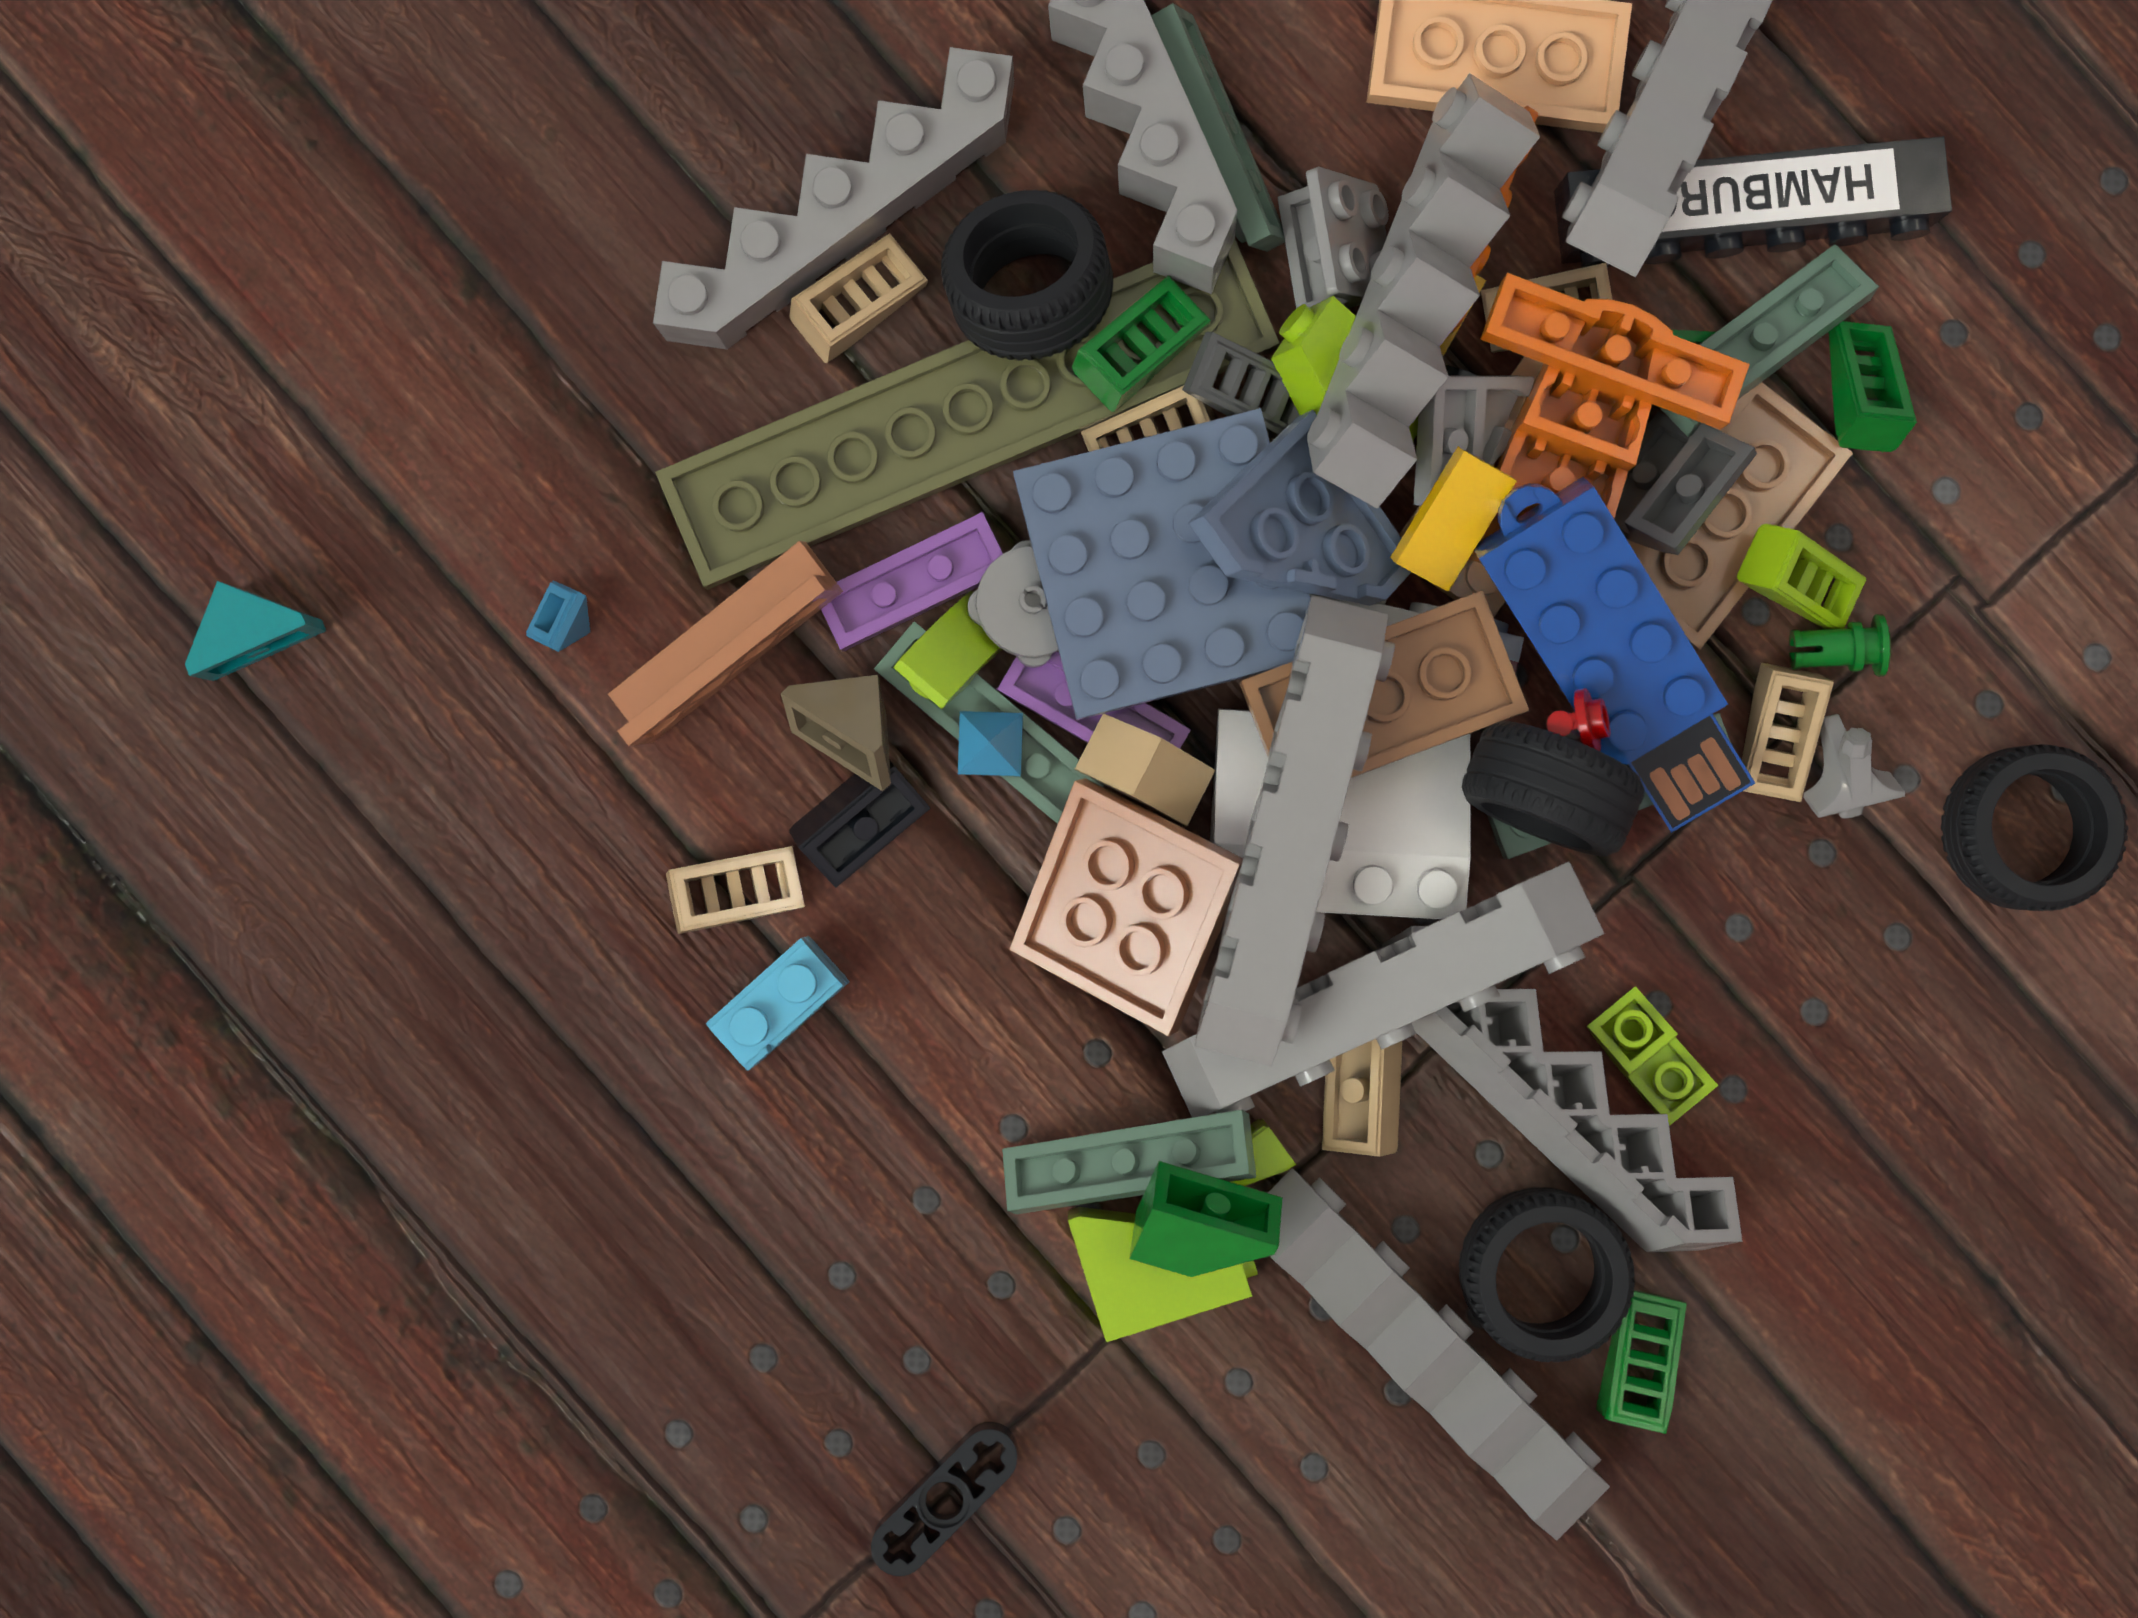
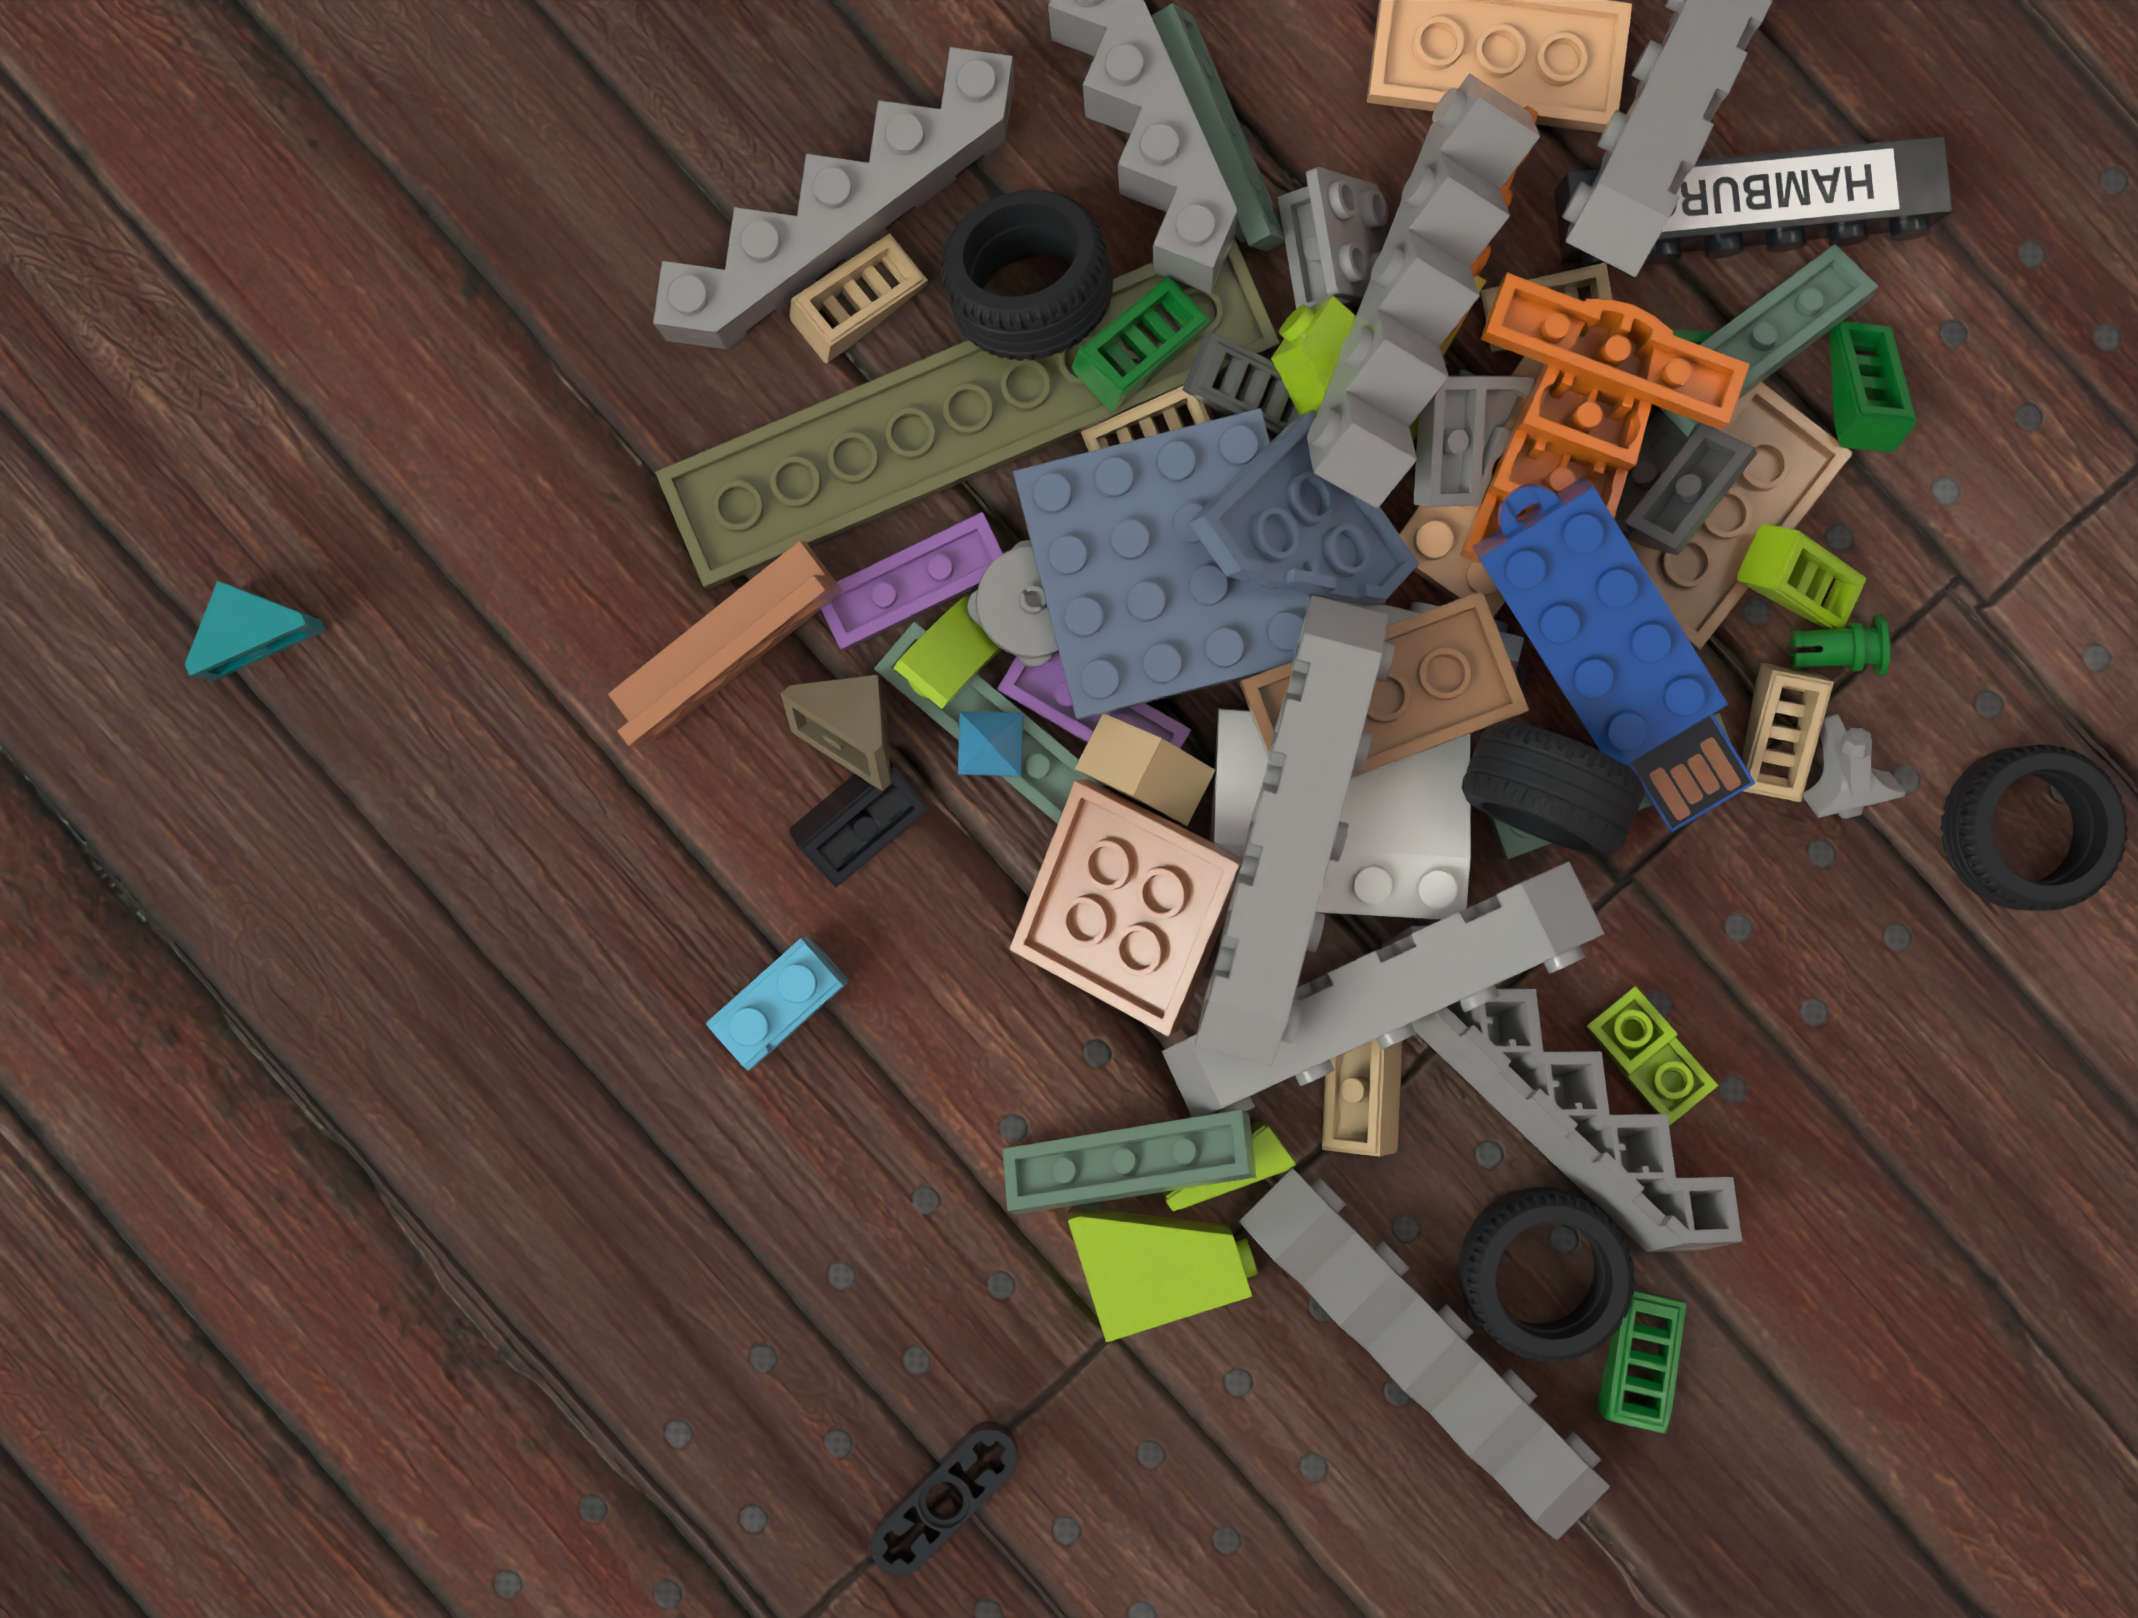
dark azure slope [526,580,591,652] -> none
tan slope [666,846,805,934] -> none
green slope [1129,1161,1283,1277] -> none
yellow tile [1390,446,1517,592] -> none
red plate [1547,688,1611,751] -> none

